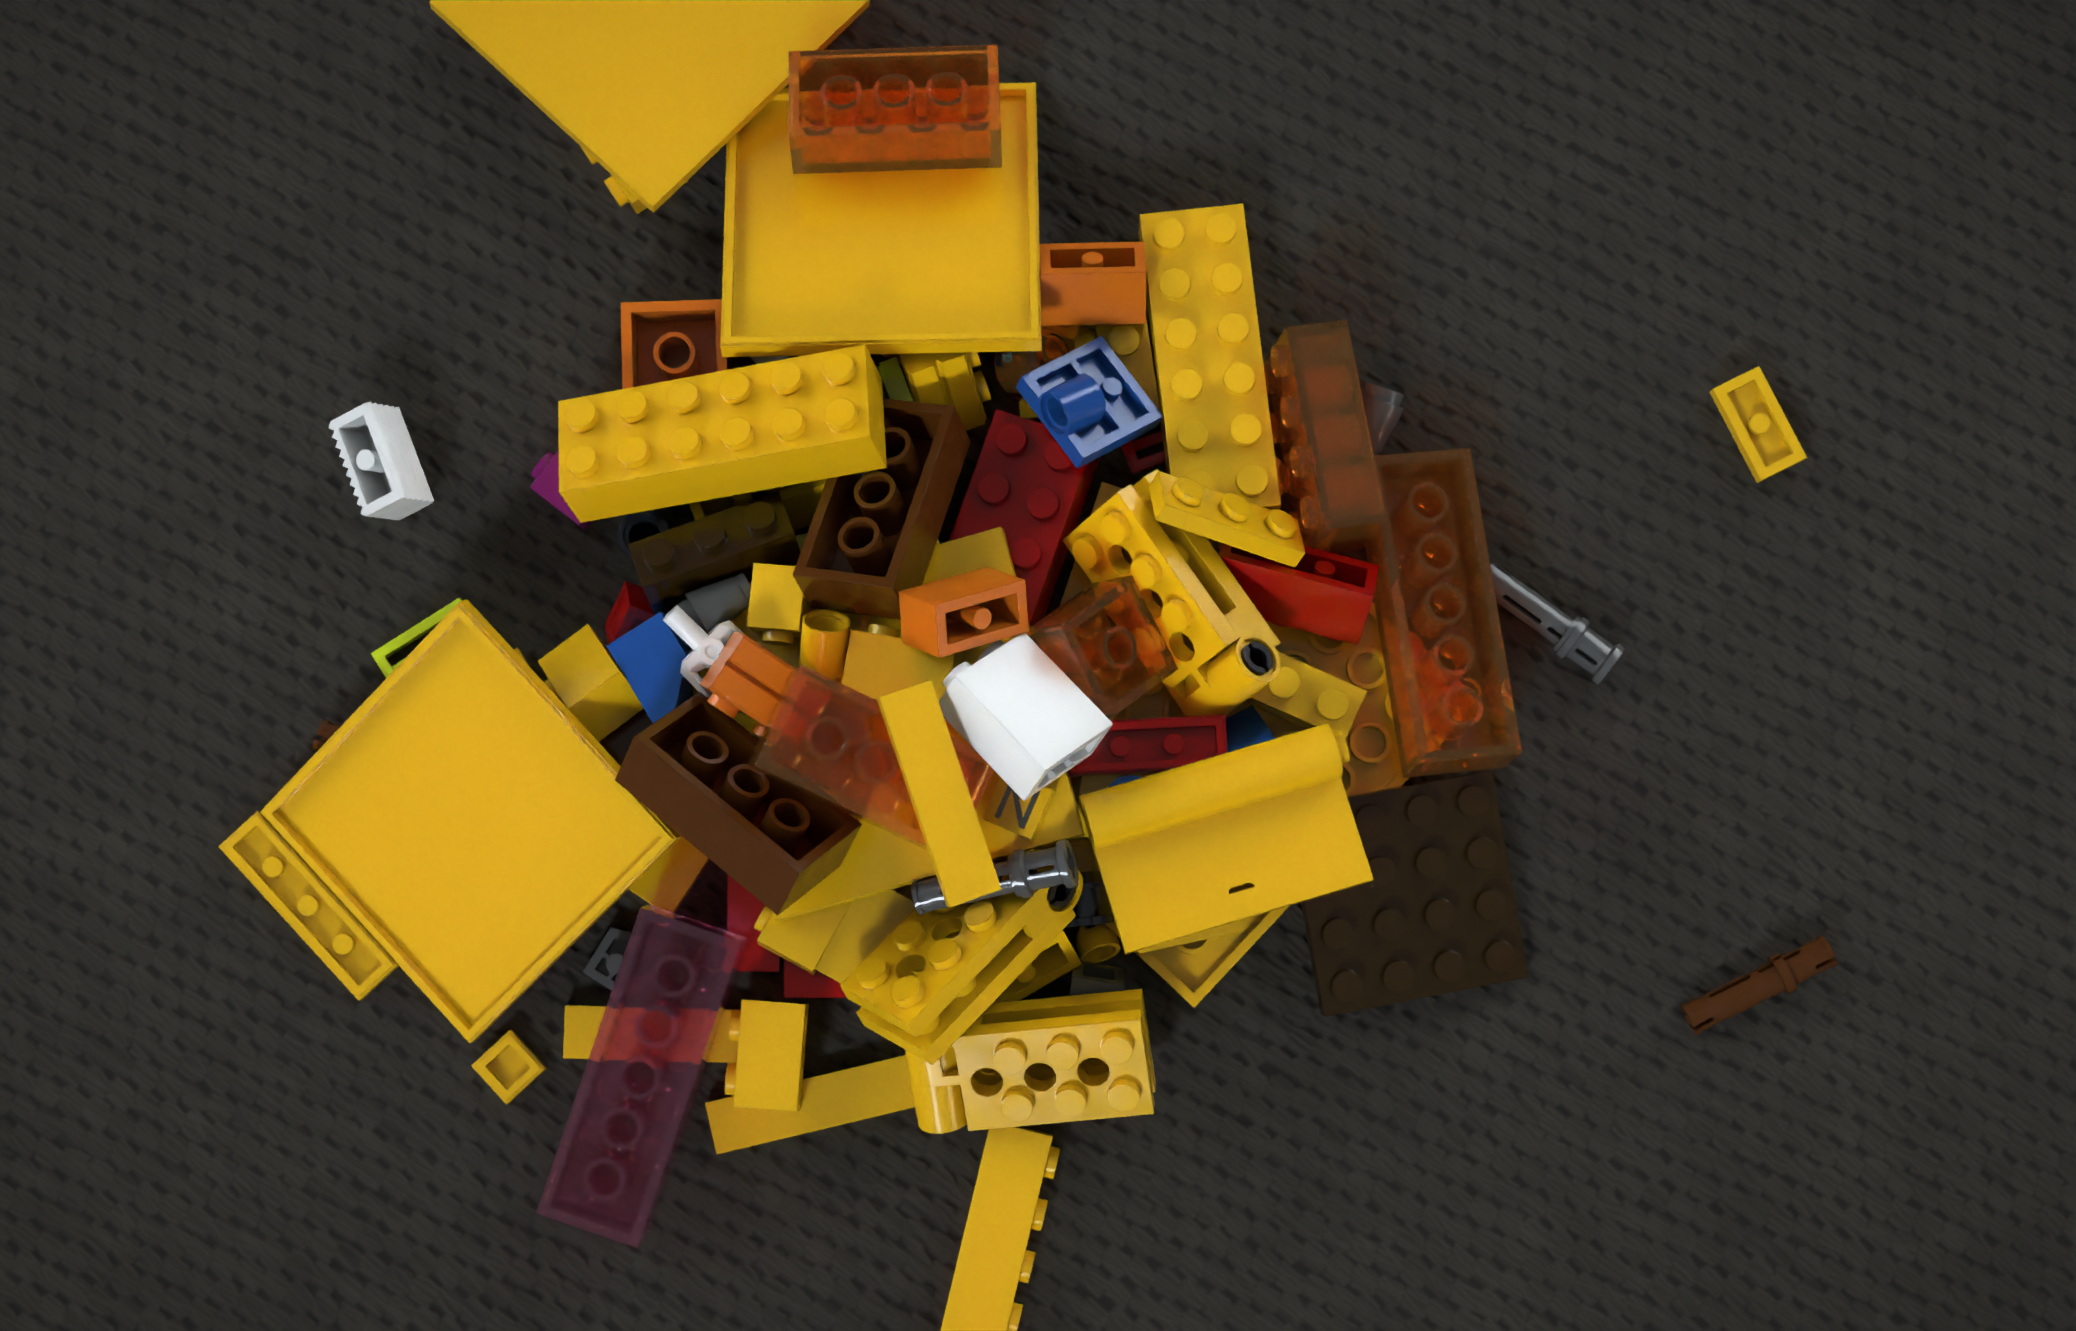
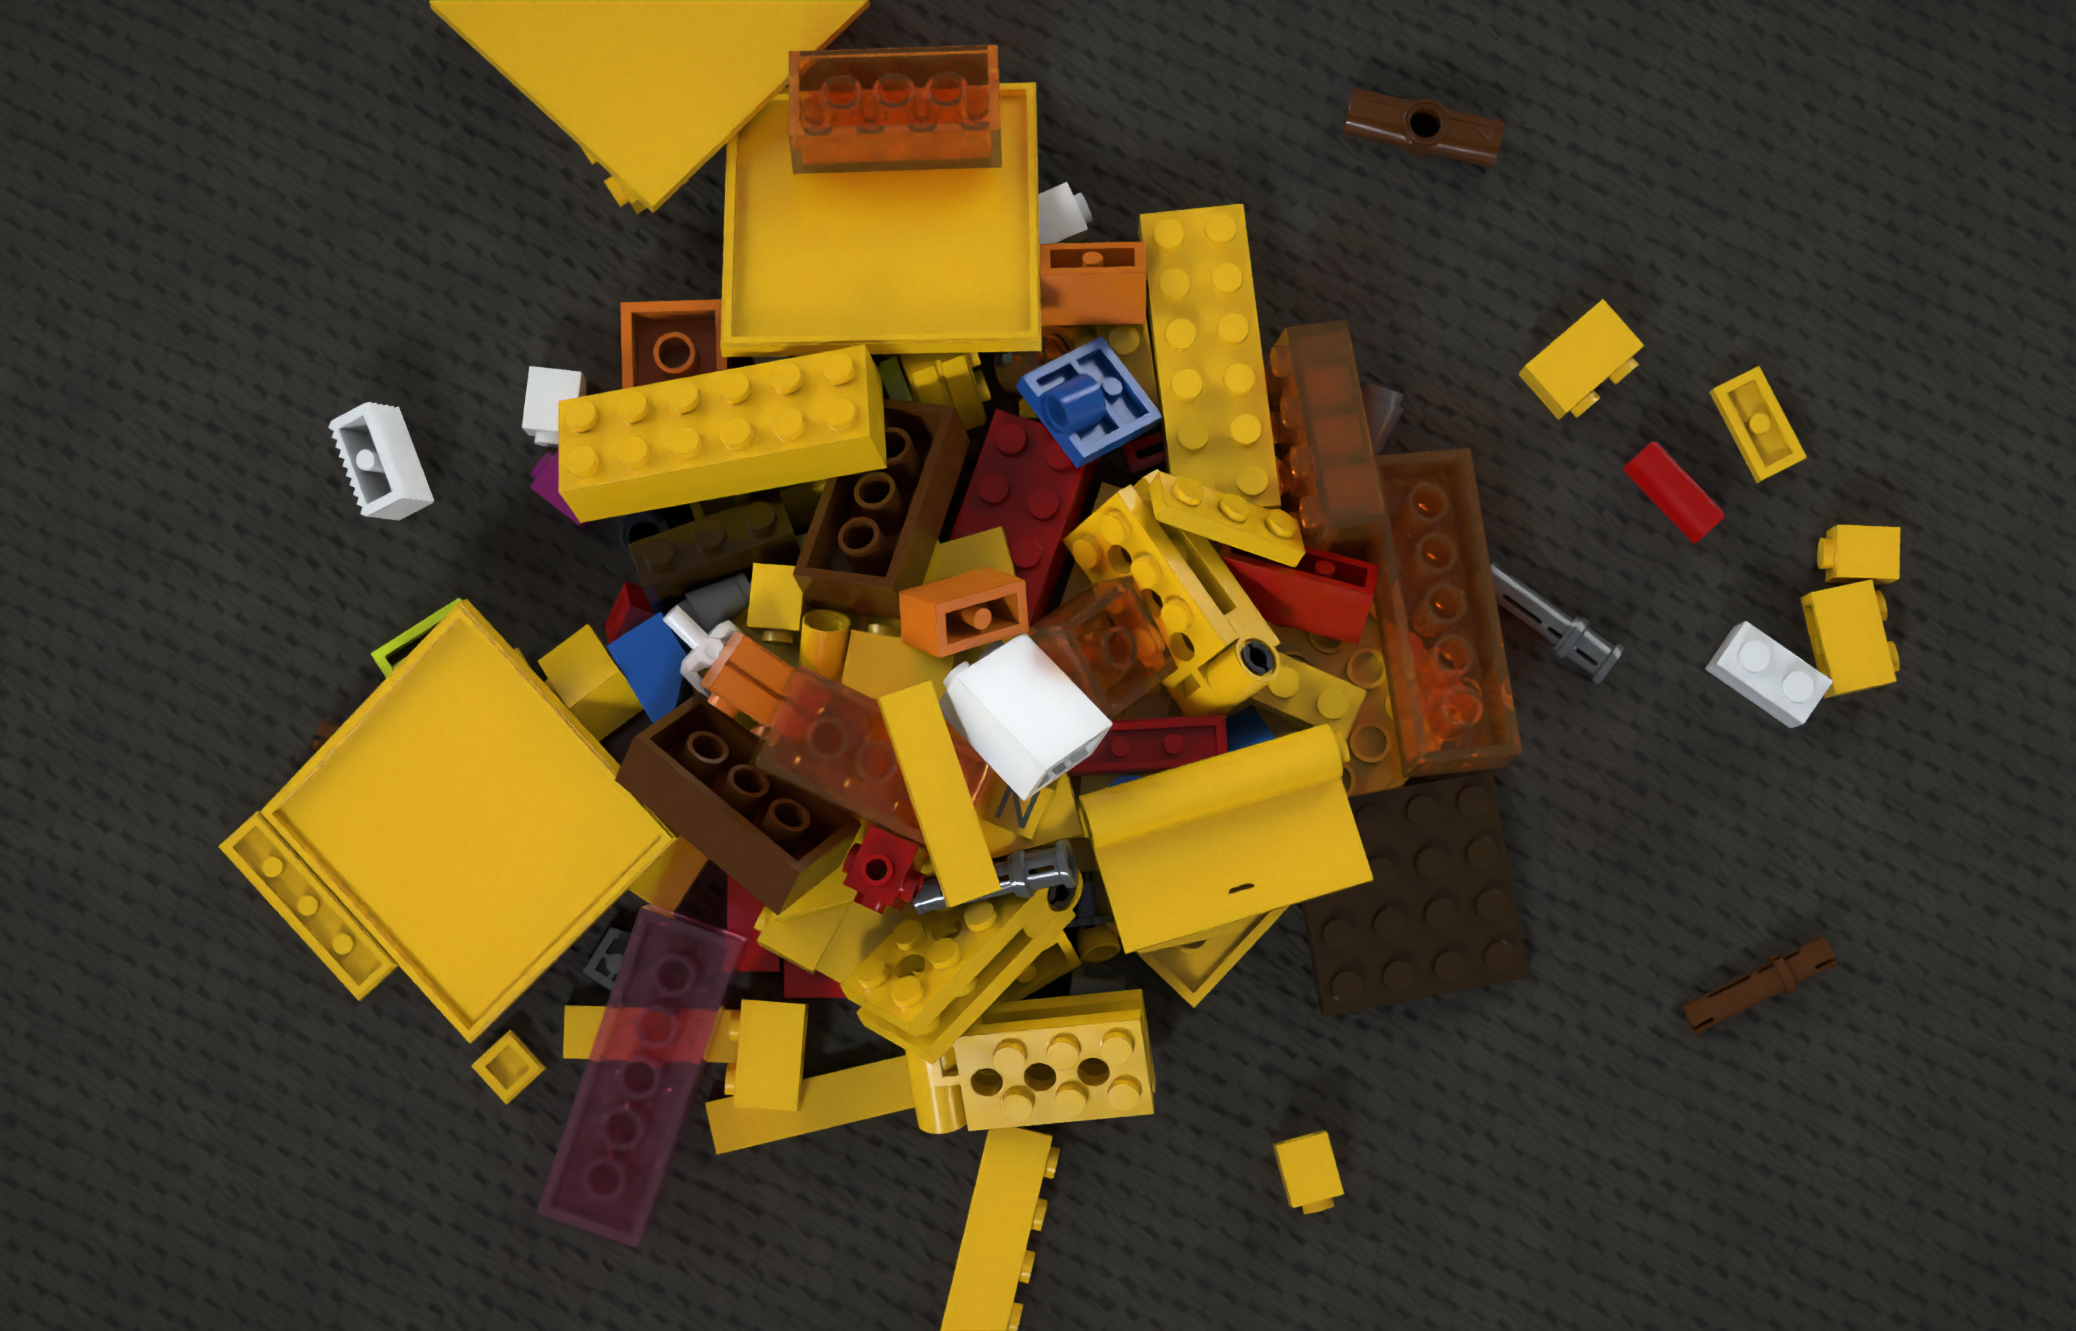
none -> white brick [522,366,587,448]
none -> red brick [842,825,929,915]
none -> white brick [1038,182,1093,244]
none -> yellow brick [1272,1130,1344,1214]
none -> reddish brown piece [1343,88,1505,168]
none -> yellow brick [1518,299,1644,420]
none -> red brick [1622,441,1725,545]
none -> white brick [1705,621,1833,728]
none -> yellow brick [1800,579,1900,699]
none -> yellow brick [1817,525,1900,585]

